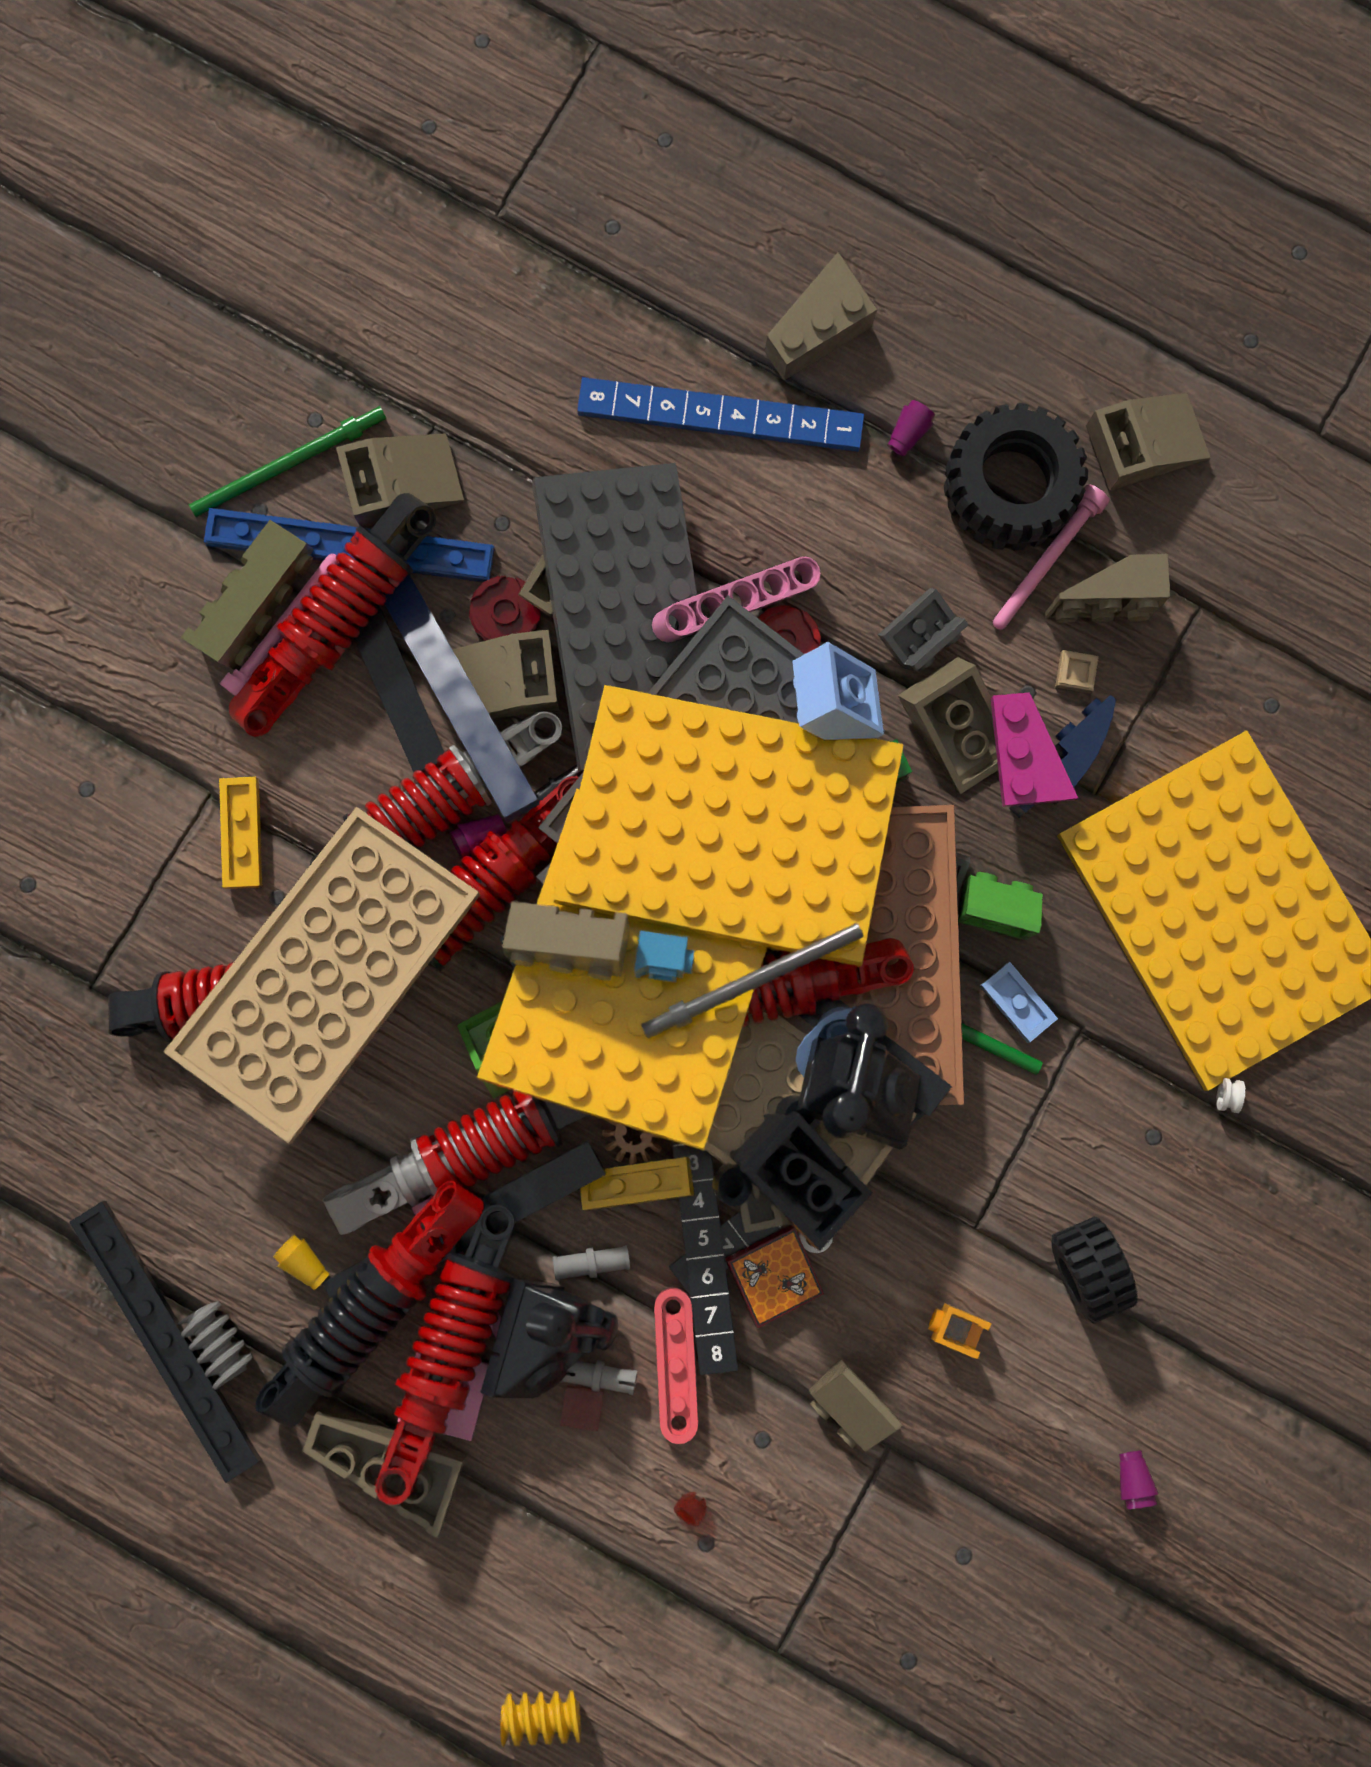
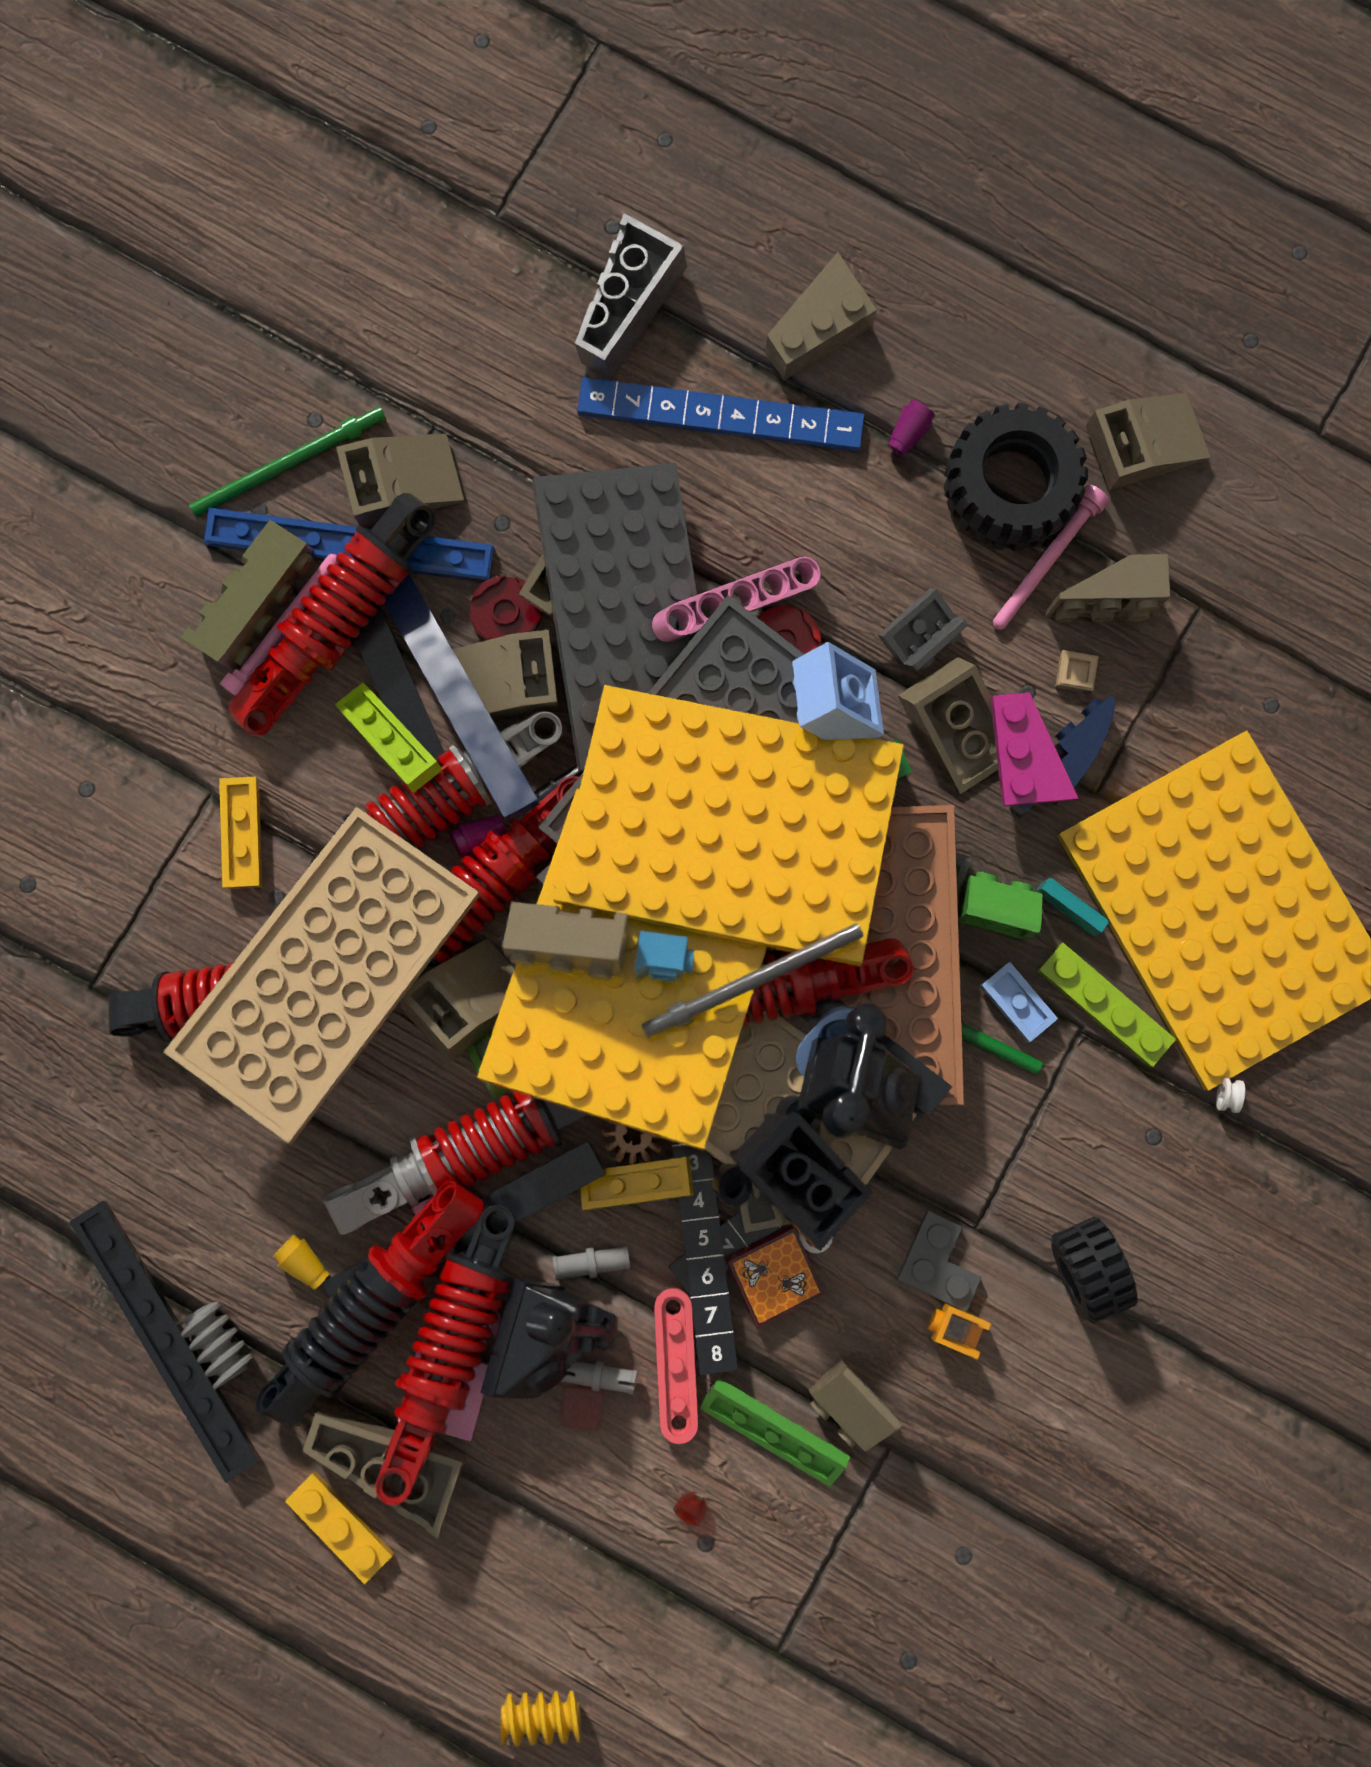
magenta cone [1119,1450,1159,1509] -> none
none -> yellow plate [285,1471,394,1585]
none -> lime plate [335,682,443,793]
none -> dark tan slope [400,939,514,1063]
none -> flat silver wedge [575,213,687,380]
none -> bright green plate [699,1378,850,1487]
none -> dark grey plate [896,1210,982,1312]
none -> teal tile [1035,878,1109,936]
none -> lime plate [1037,943,1176,1068]

